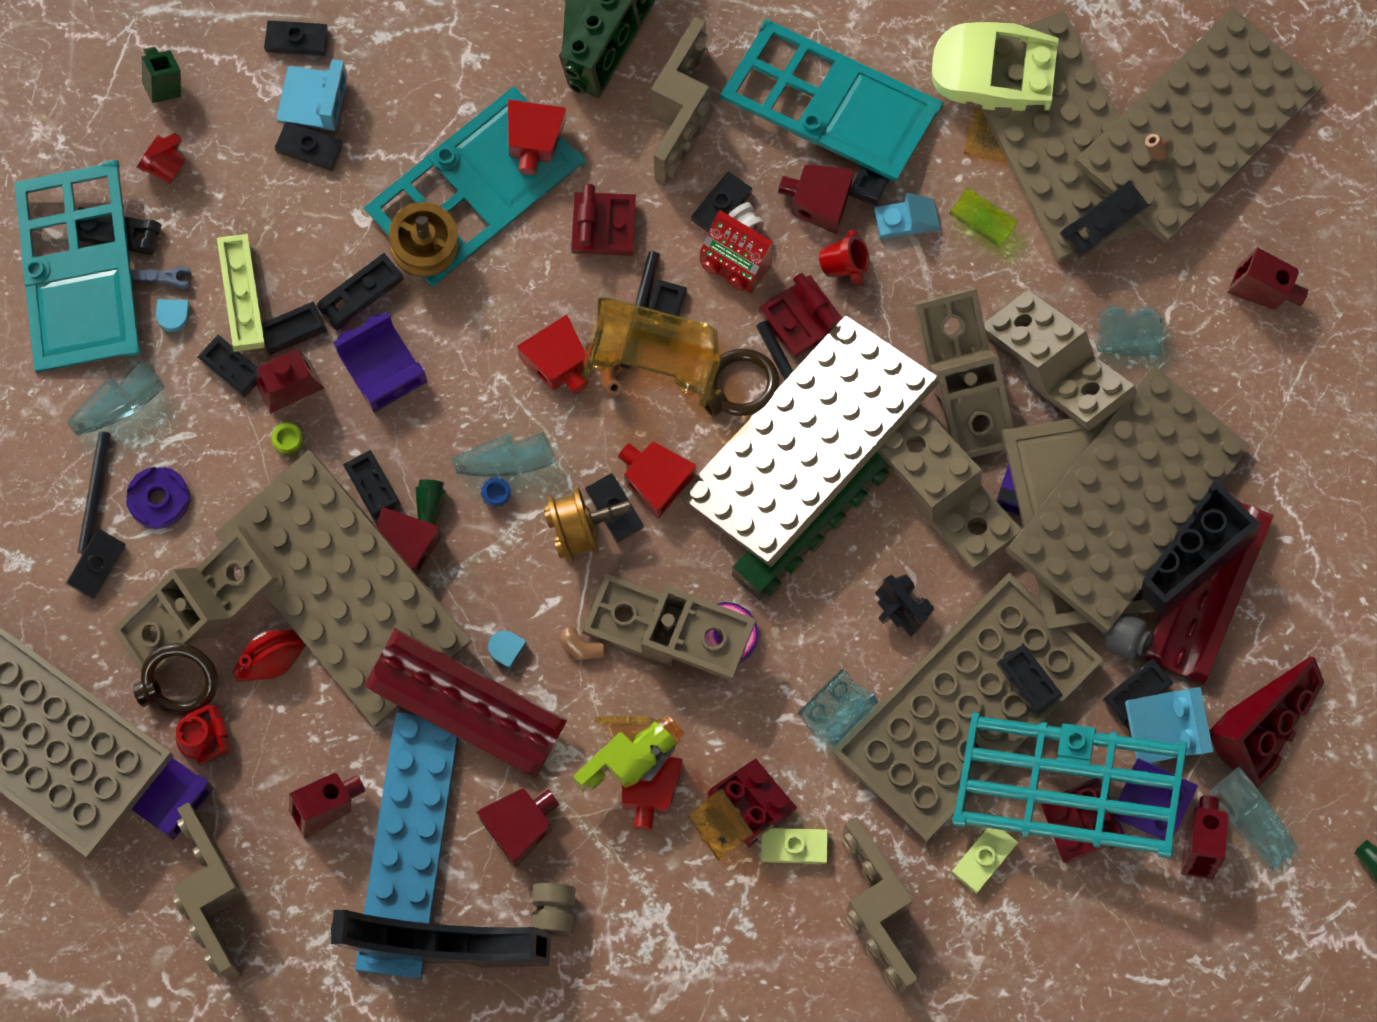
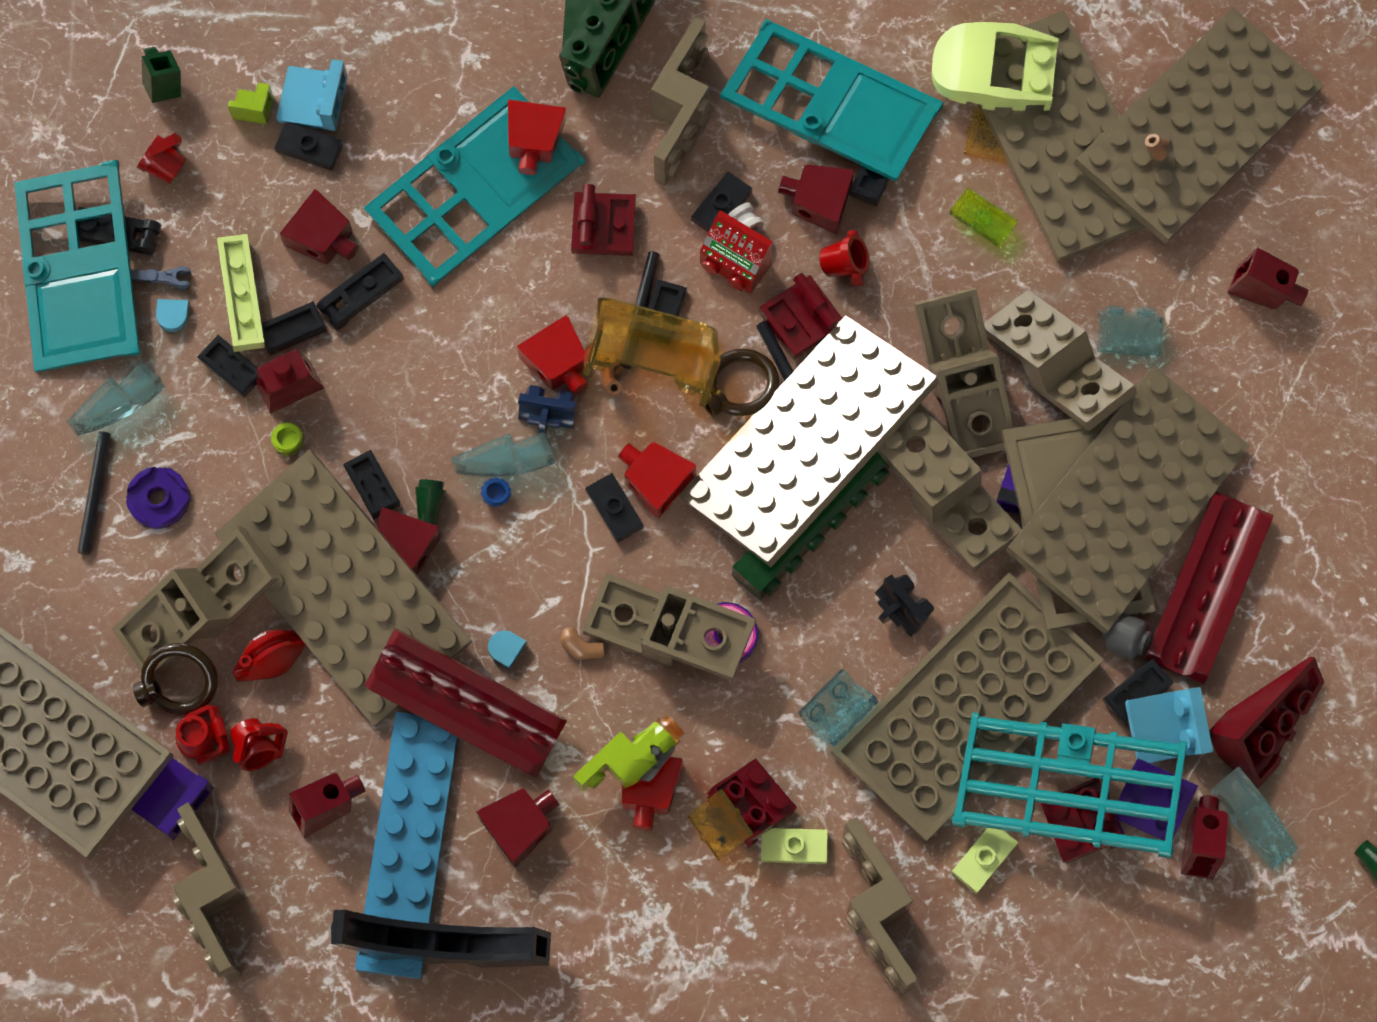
black plate [65,528,126,600] -> none
black plate [264,20,328,56] -> none
dark purple panel [333,312,427,413] -> none
pearl gold wheel [389,202,458,277] -> none
dark tan wheel [530,883,576,936] -> none
pearl gold wheel [544,487,632,563] -> none
clear yellow piece [595,716,657,727] -> none
medium azure slope [874,193,940,240] -> none
black plate [997,643,1063,716] -> none
black plate [1060,180,1149,258] -> none
black wedge [1140,480,1260,618] -> none
none -> lime panel [227,82,274,125]
none -> red piece [230,718,288,771]
none -> dark red torso [279,189,359,264]
none -> dark blue hips [518,385,576,436]

